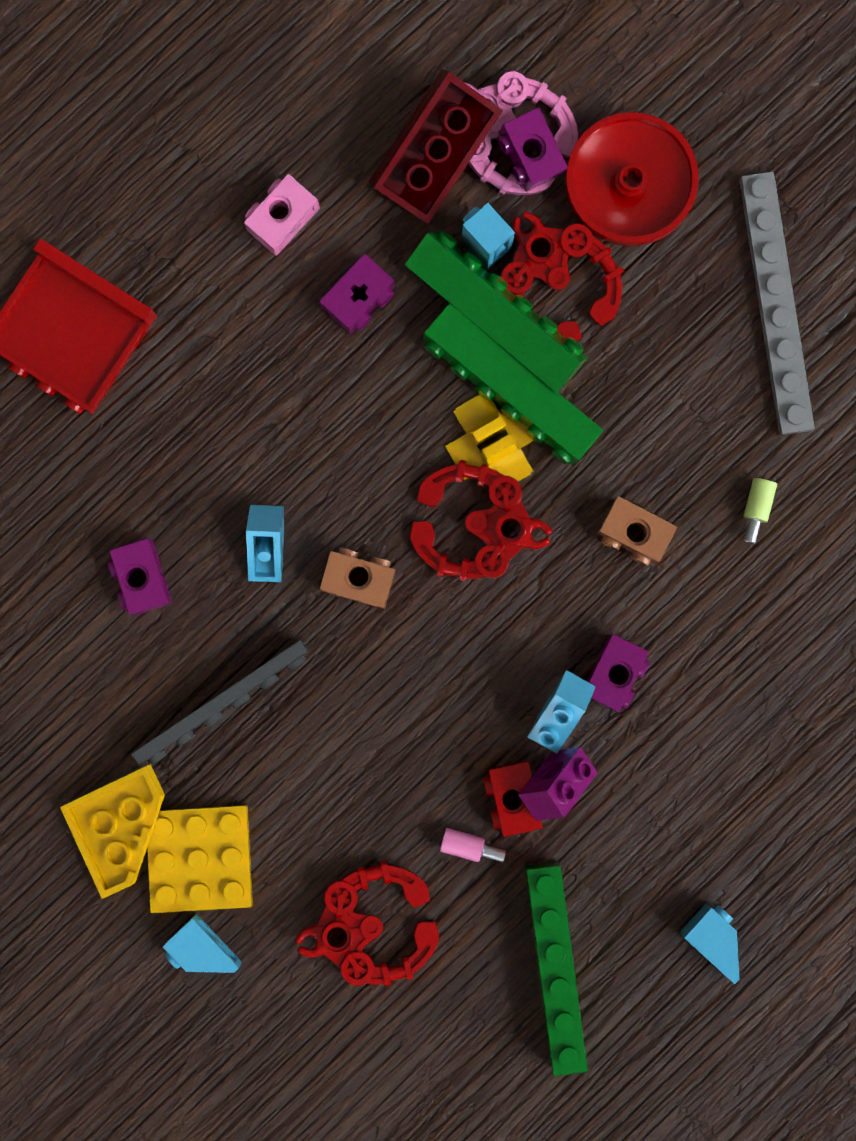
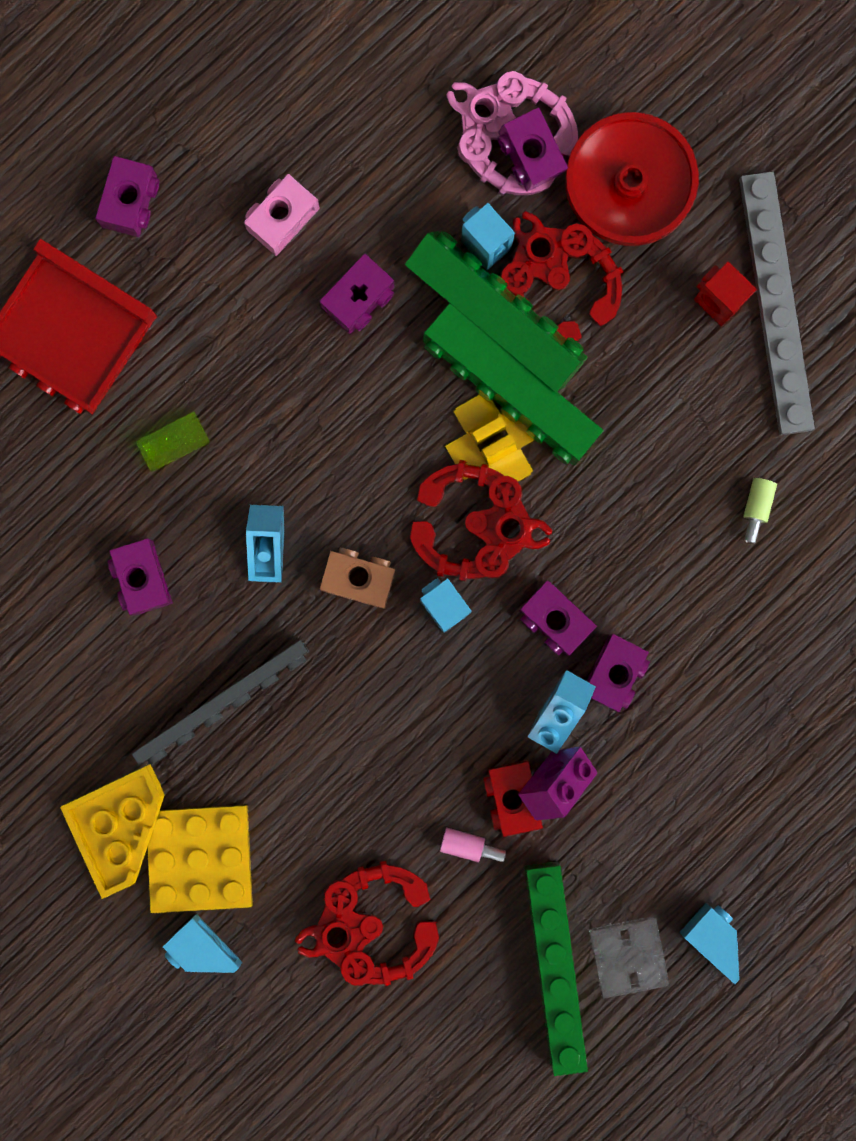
dark red slope [368,68,503,224] -> none
nougat brick [596,496,678,566] -> none
none -> magenta brick [96,156,160,237]
none -> clear neon green plate [135,412,210,472]
none -> medium azure brick [420,578,472,633]
none -> magenta brick [519,580,597,656]
none -> clear brick [588,916,670,999]
none -> red brick [694,261,757,327]

